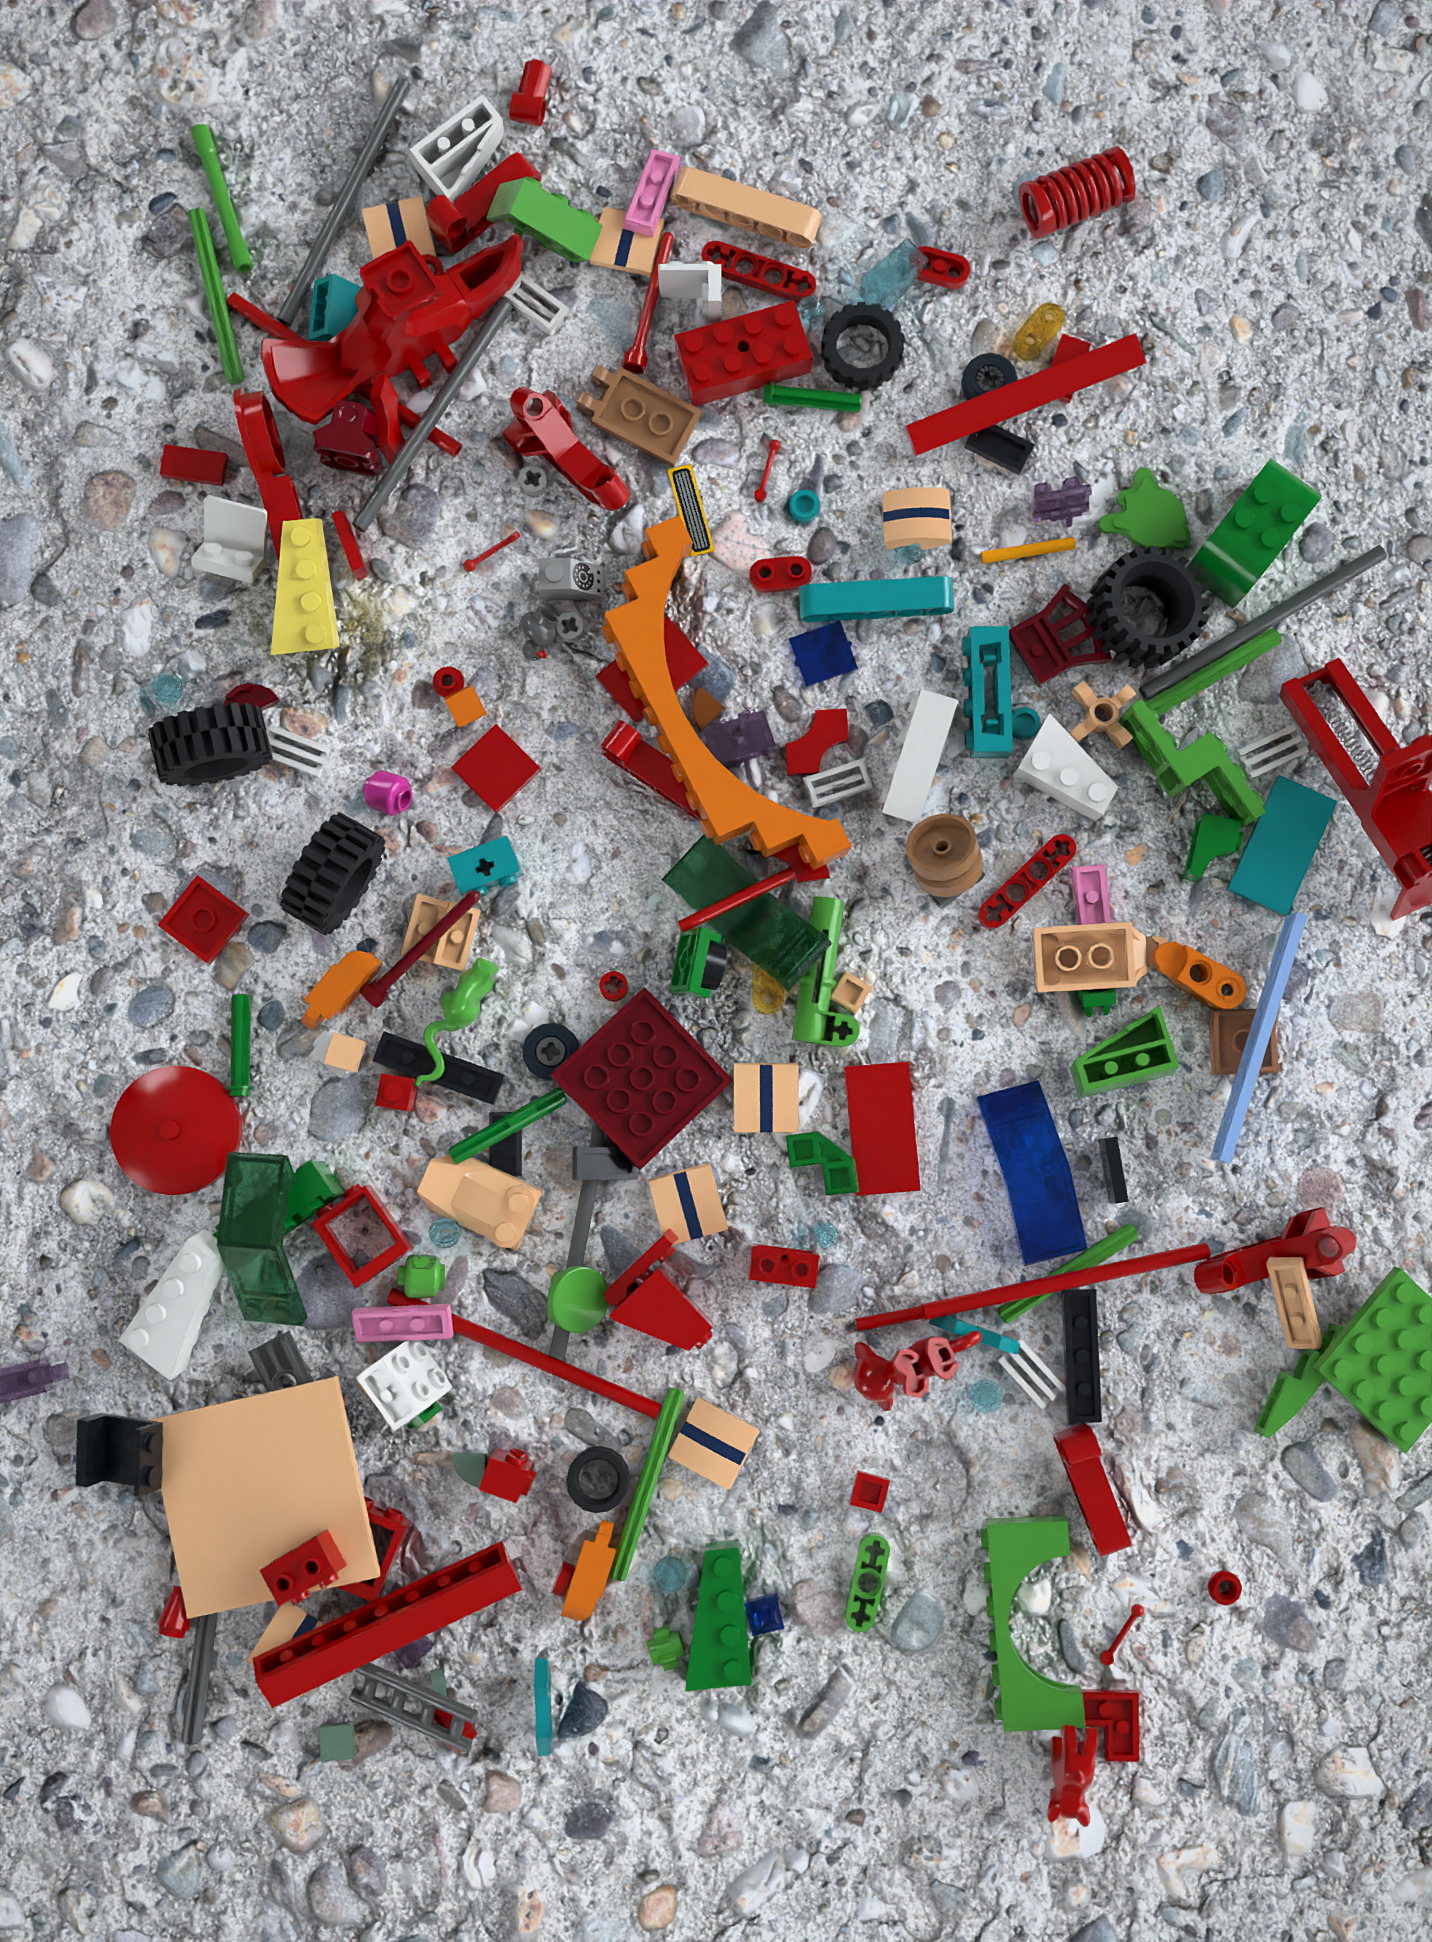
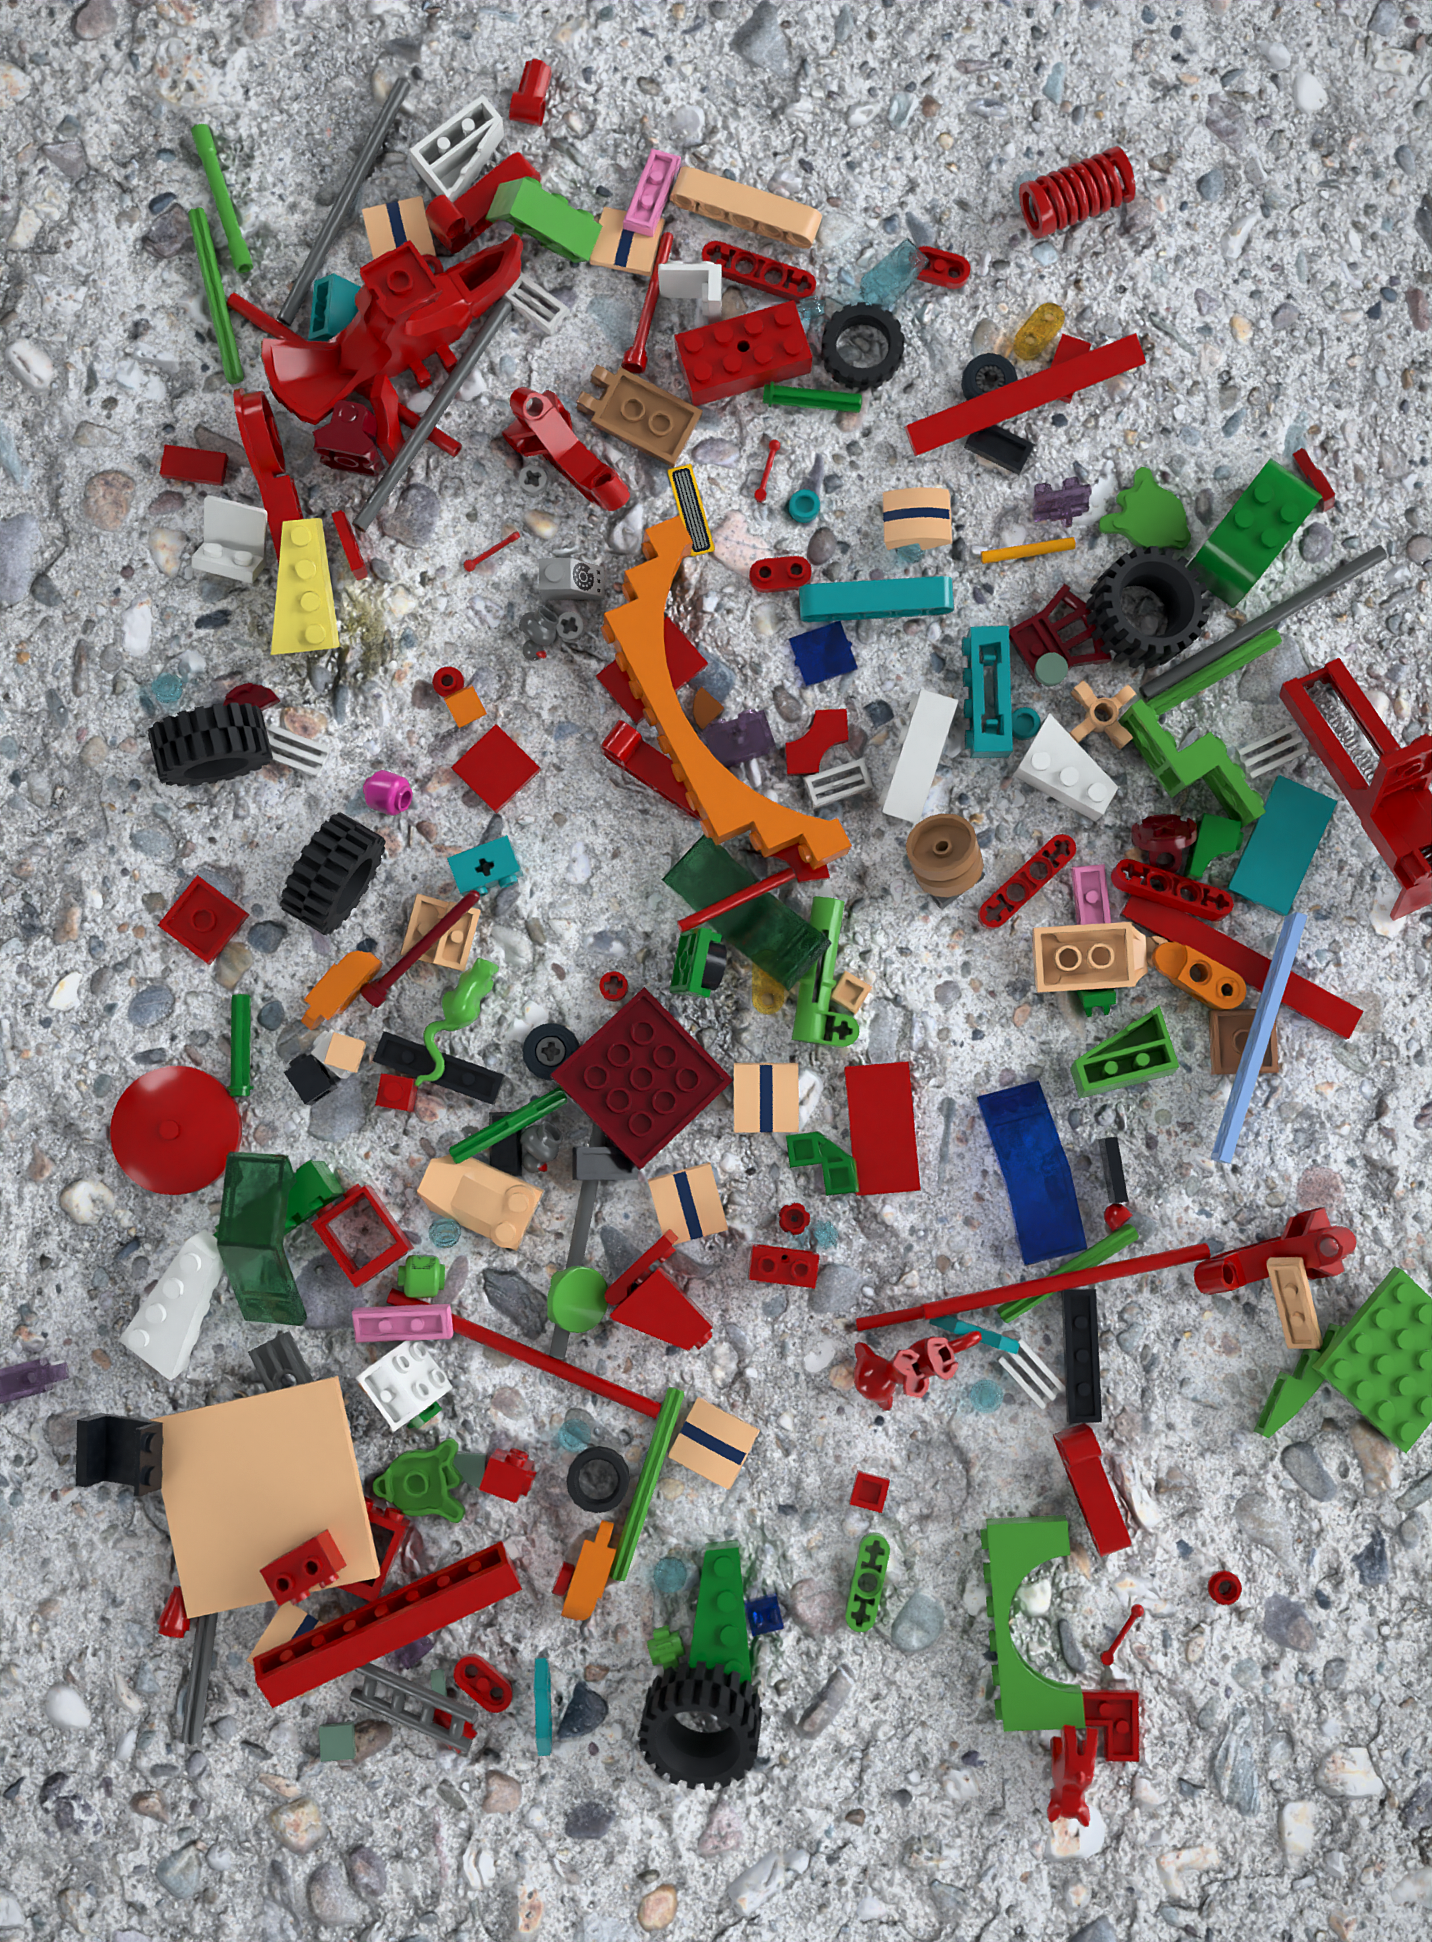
none -> black brick [284,1053,338,1106]
none -> bright green tile [372,1438,466,1523]
none -> red plate [453,1653,514,1713]
none -> dark grey animal [520,1122,563,1173]
none -> clear light blue plate [558,1419,591,1453]
none -> black tyre [638,1661,762,1790]
none -> red plate [779,1203,810,1235]
none -> sand green tile [1034,653,1068,687]
none -> red hinge [1104,1203,1133,1232]
none -> red beam [1110,859,1234,922]
none -> red tile [1120,894,1364,1040]
none -> dark red tile [1131,814,1197,873]
none -> red tile [1292,448,1335,512]

